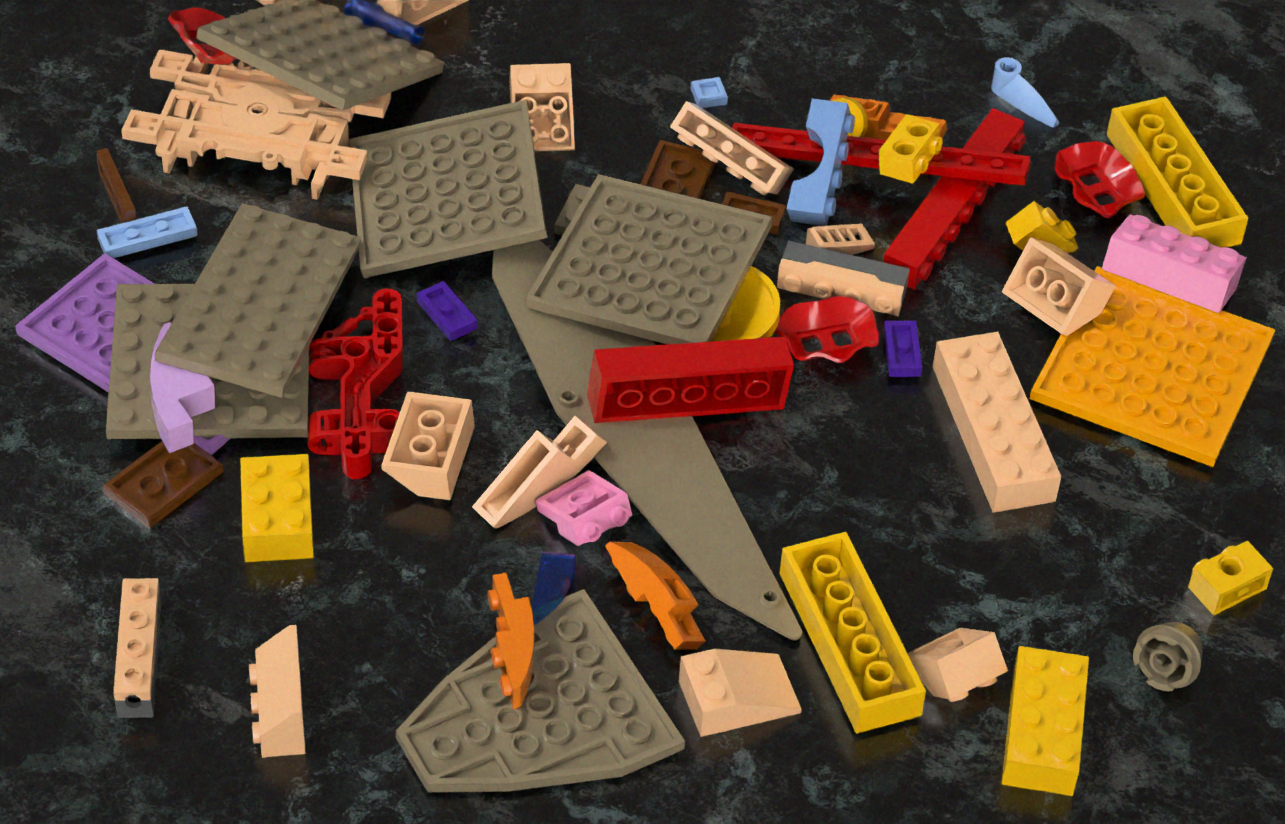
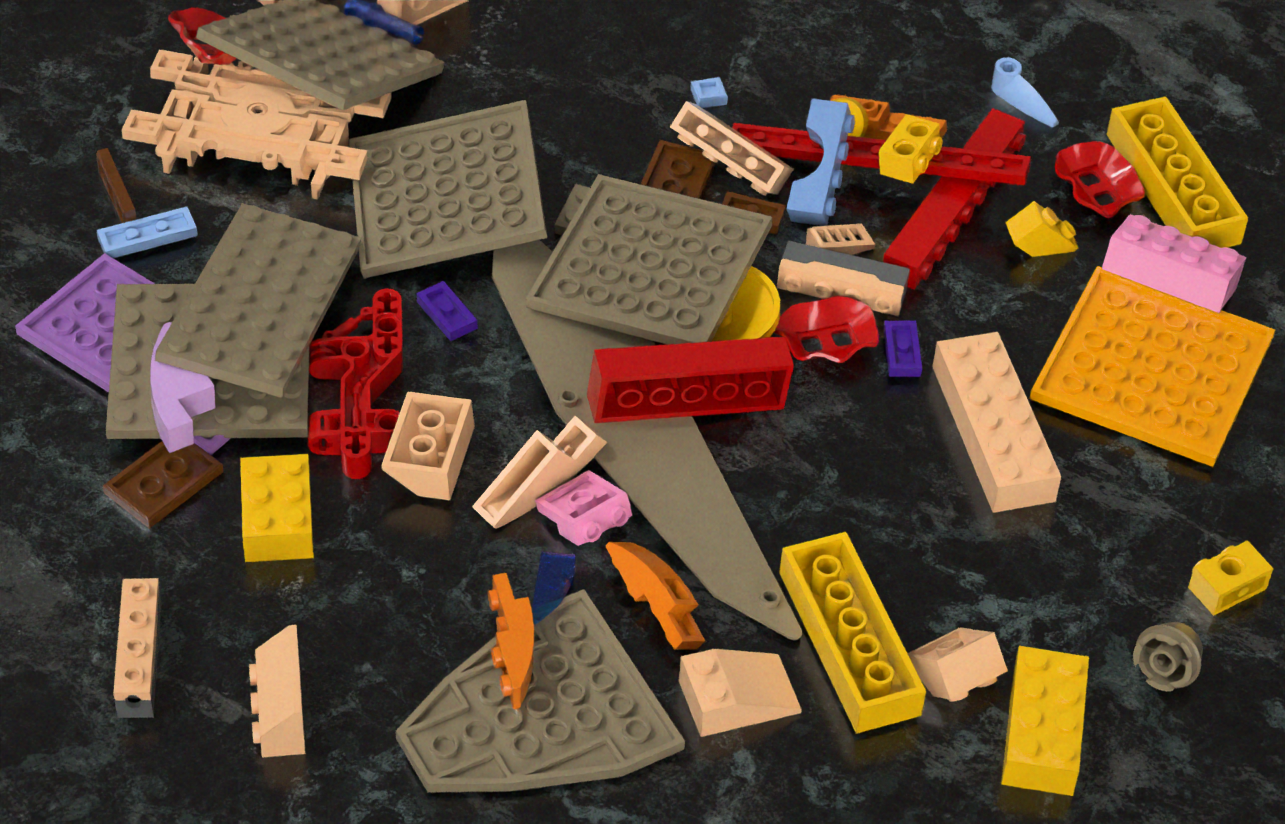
light nougat slope [510,63,575,152] -> none
light nougat slope [1002,237,1116,336] -> none

